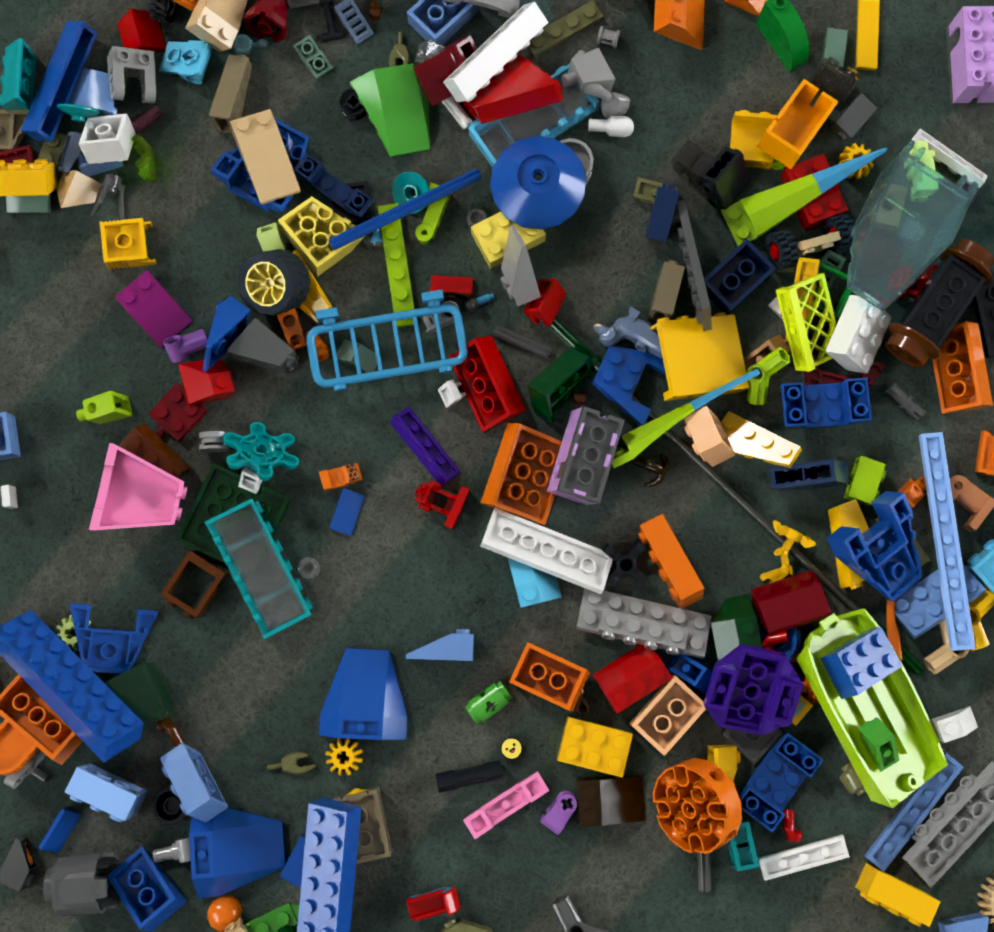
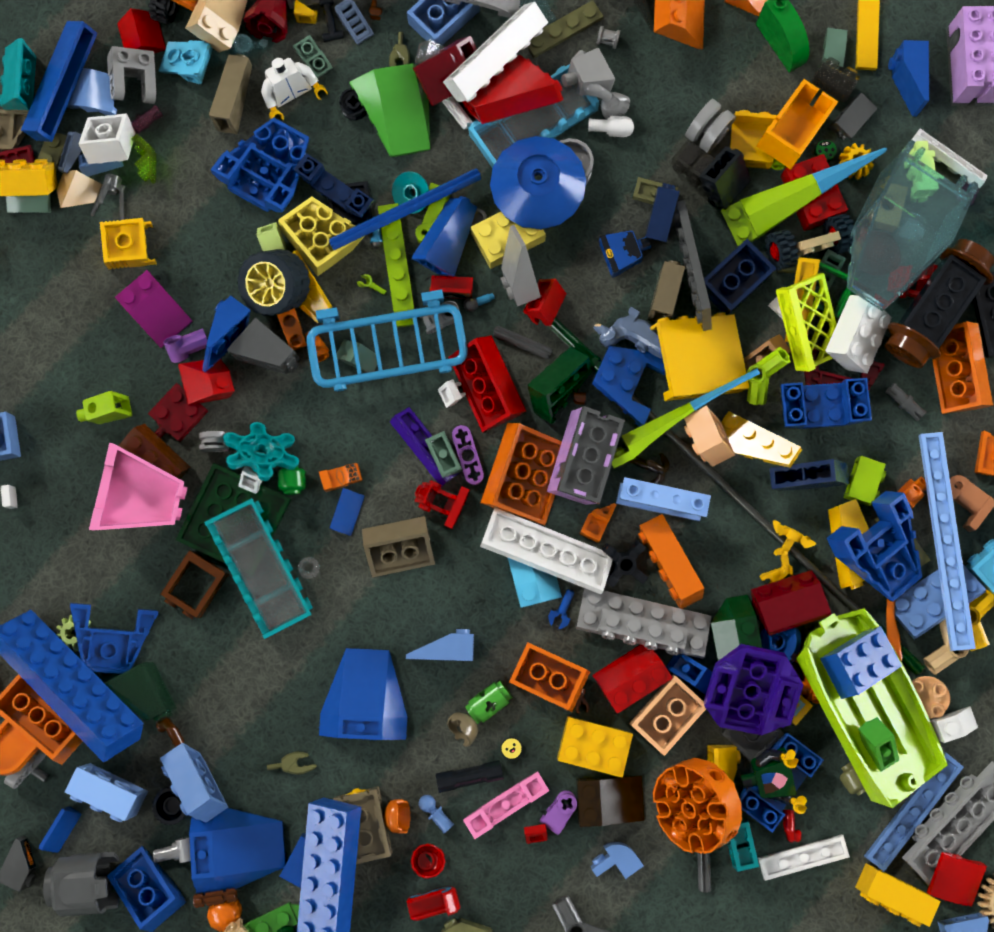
teal dish [57,104,100,122] -> none
tan slope [230,109,301,205] -> none
yellow gear [325,738,363,776] -> none
red arm [762,631,789,650] -> none
none -> reddish brown axle [193,888,238,908]
none -> white torso [261,58,328,121]
none -> green head [278,466,306,495]
none -> yellow slope [294,0,318,24]
none -> lime hand [357,274,386,295]
none -> dark tan slope [362,516,435,577]
none -> orange hair [383,799,410,834]
none -> red hair [410,844,446,879]
none -> blue slope [412,196,477,276]
none -> medium blue pin [419,795,454,834]
none -> sand green slope [425,431,462,478]
none -> dark tan hair [447,712,478,747]
none -> medium lavender beam [452,425,484,485]
none -> red tile [524,824,548,844]
none -> blue bar [548,589,575,629]
none -> orange slope [580,503,617,543]
none -> medium blue brick [591,842,643,879]
none -> blue torso [598,230,651,278]
none -> light blue fence [616,477,711,521]
none -> light grey wheel [685,99,736,154]
none -> torso [741,747,807,814]
none -> green tile [815,140,837,162]
none -> blue slope [888,40,929,117]
none -> light nougat dish [912,676,950,719]
none -> red slope [927,852,987,907]

